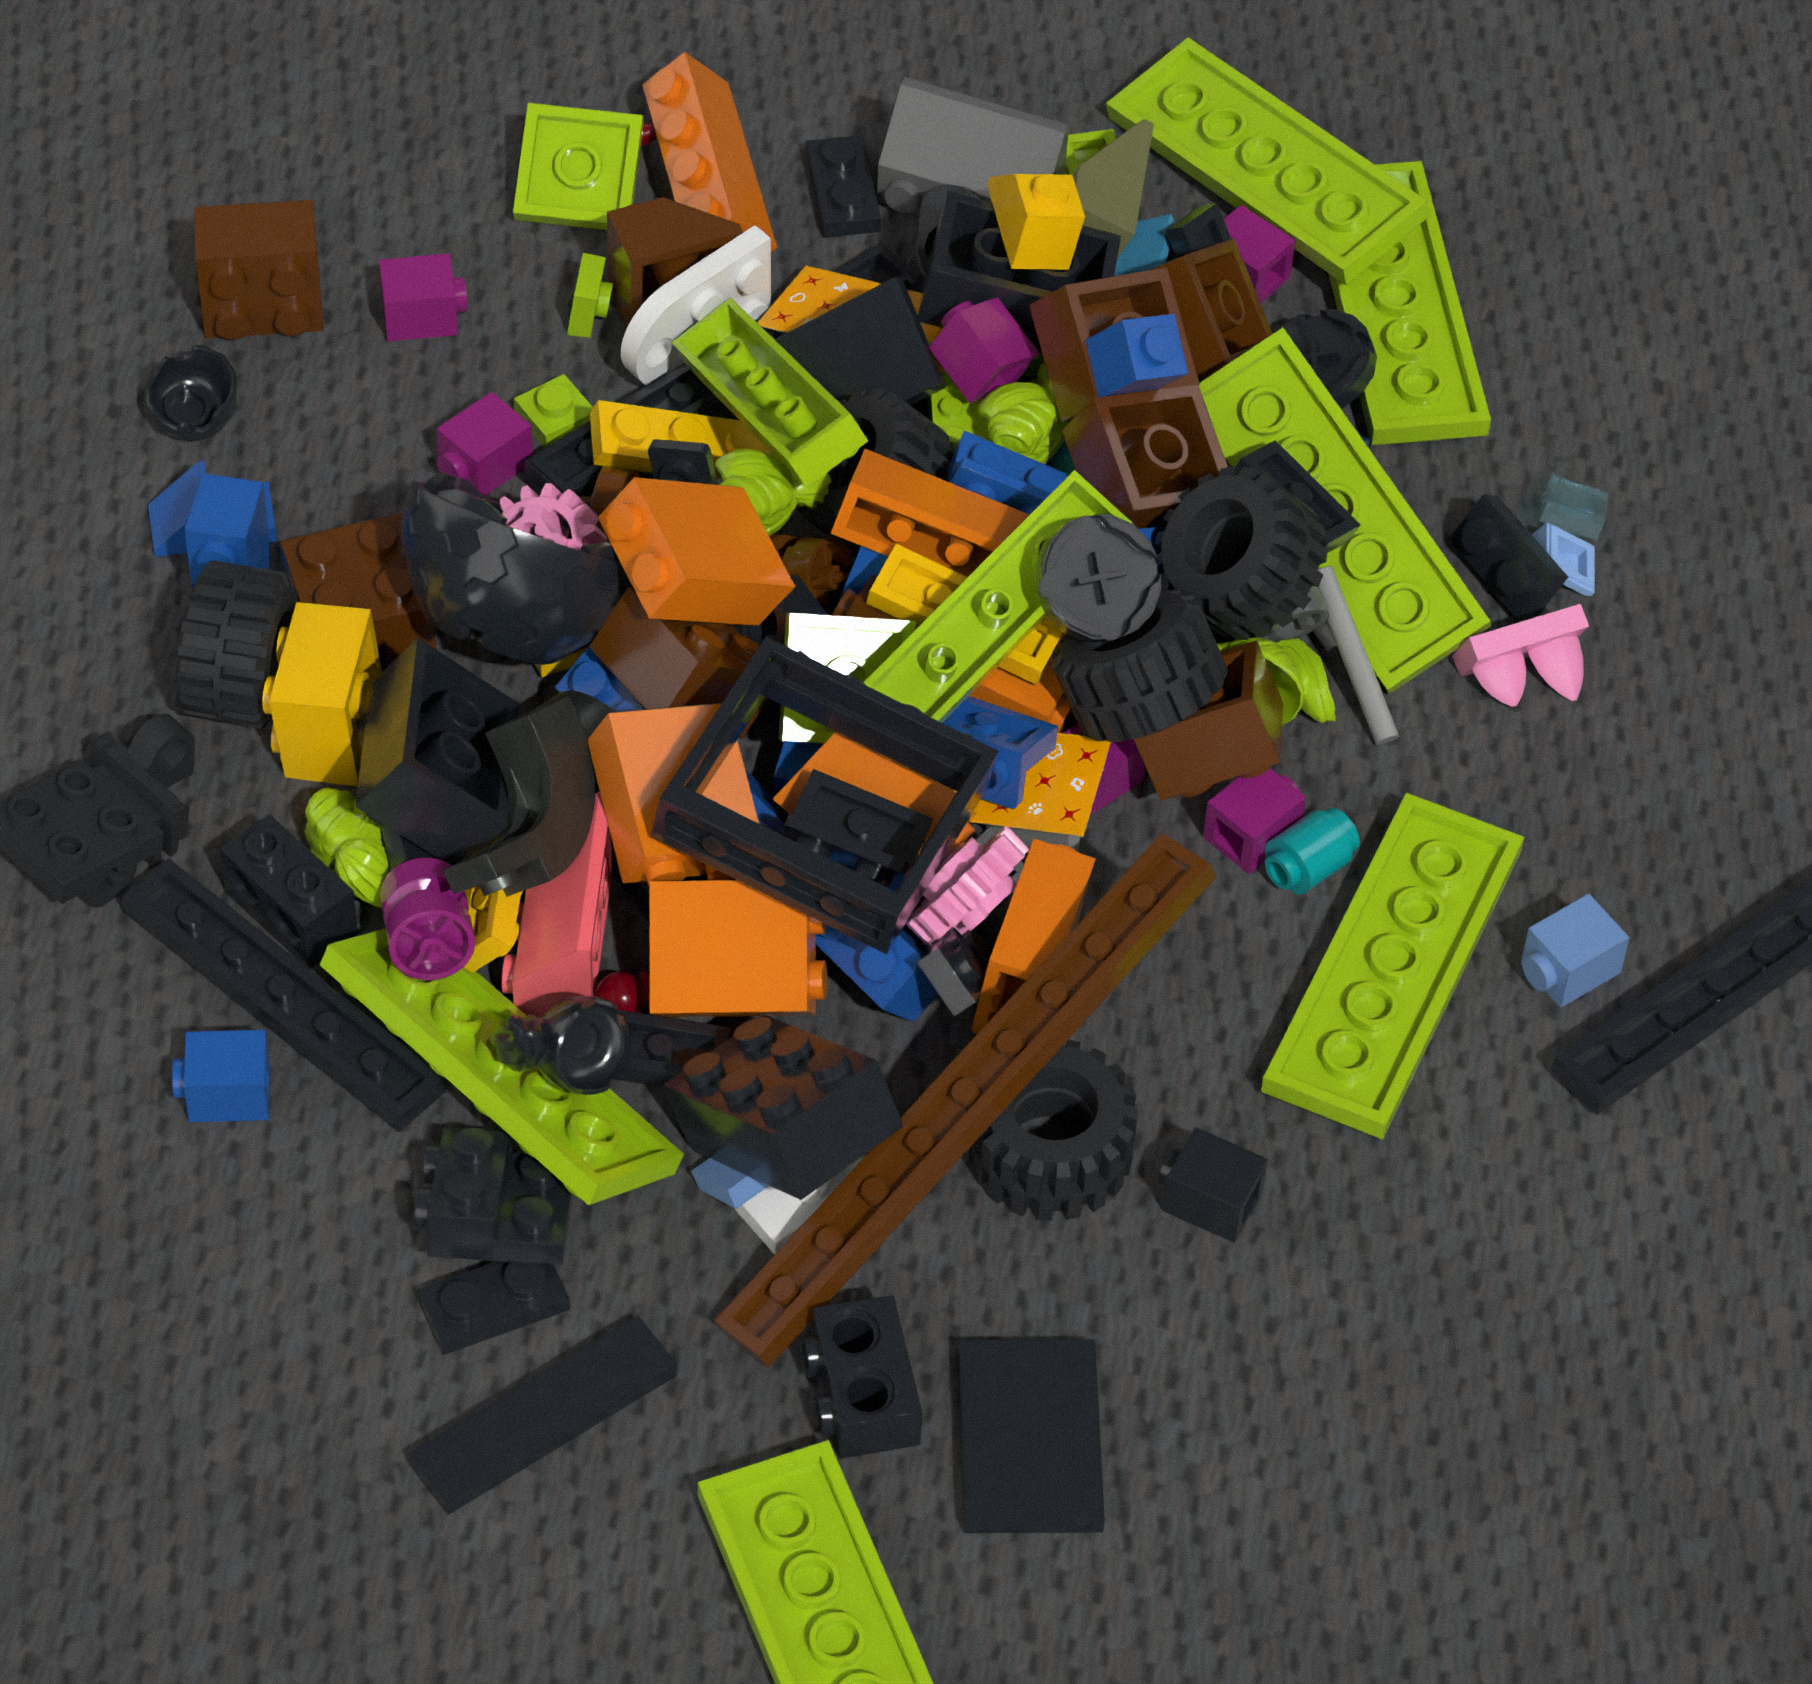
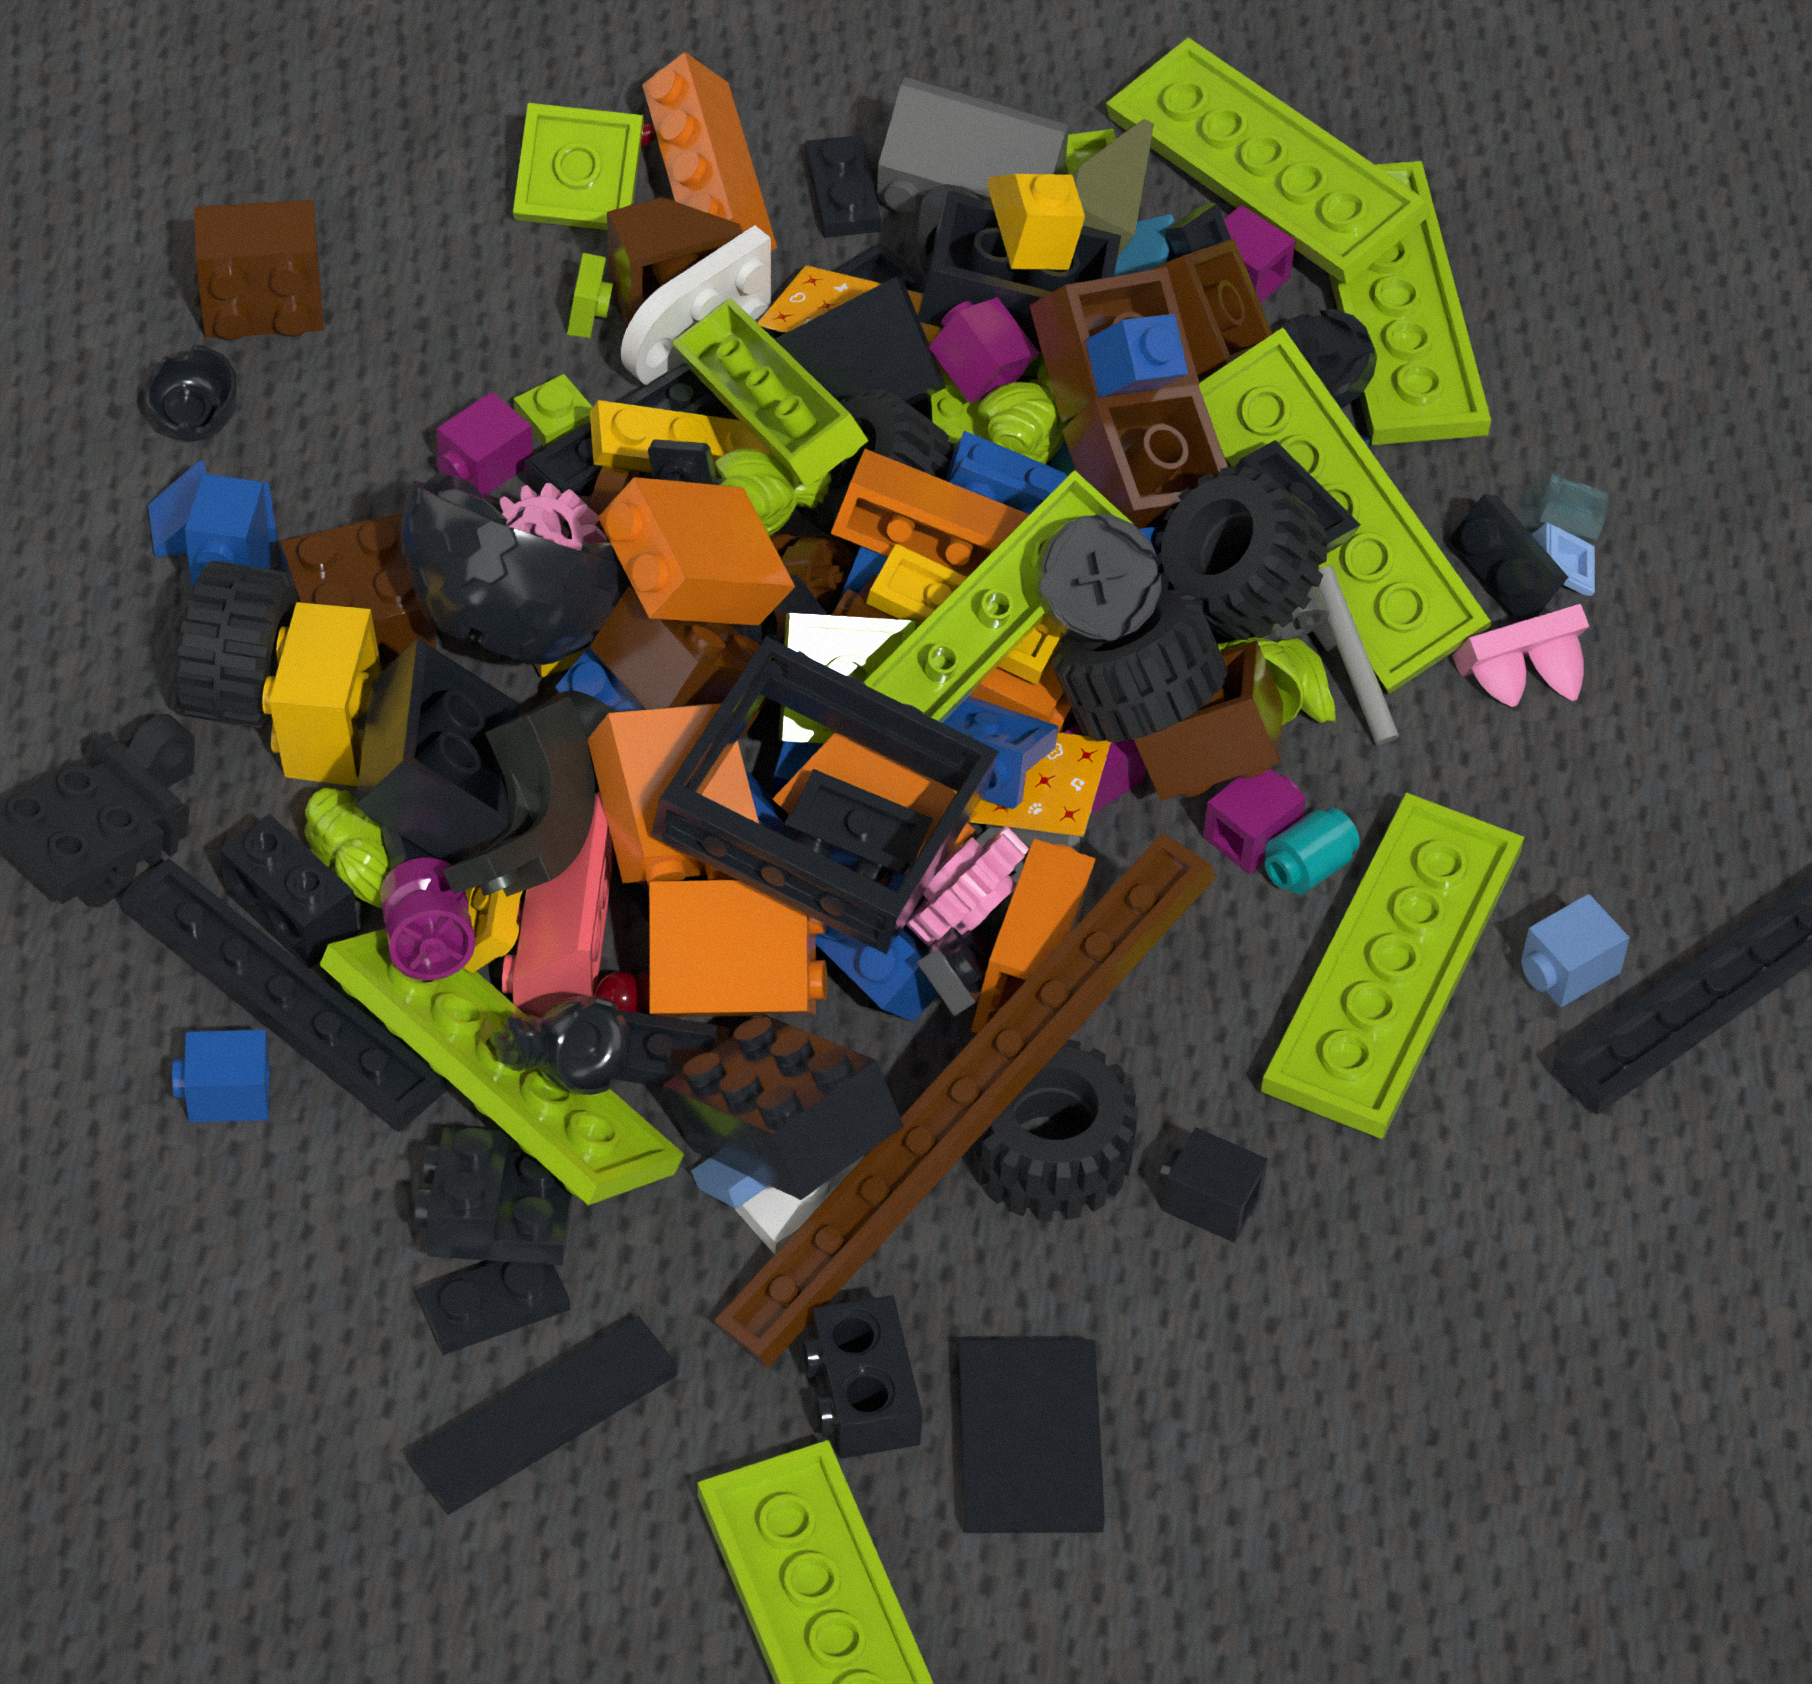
magenta brick [379,253,468,341] -> none

